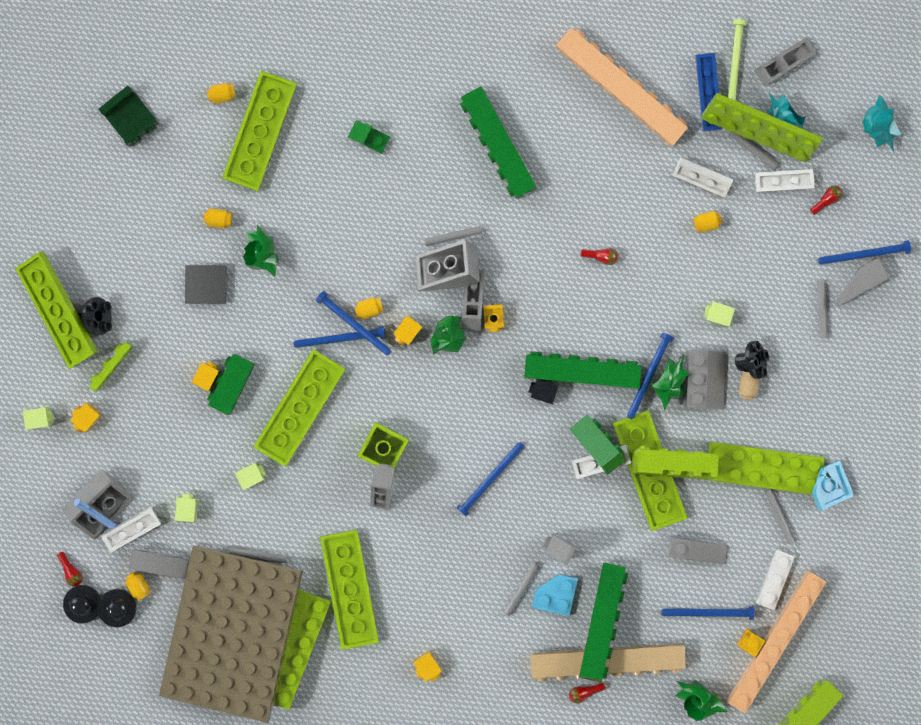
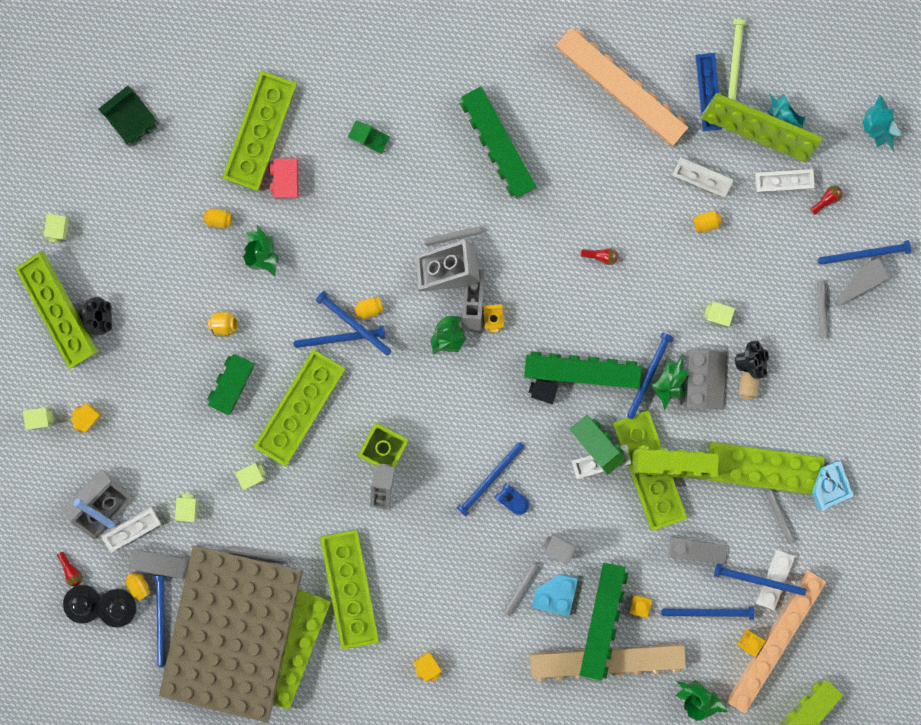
lime plate [89,342,134,392] -> none
dark grey slope [185,265,226,304] -> none
yellow brick [191,361,221,391] -> none
yellow brick [207,82,236,105] -> none
yellow brick [393,316,423,346] -> none
red piece [569,683,606,704] -> none
light grey bar [729,132,778,170] -> none
light grey slope [754,37,817,87] -> none
none -> yellowish green brick [44,214,69,243]
none -> blue bar [153,575,167,667]
none -> yellow head [208,312,238,337]
none -> coral brick [270,159,299,199]
none -> blue plate [494,483,529,515]
none -> yellow plate [629,594,652,618]
none -> blue bar [714,563,807,595]

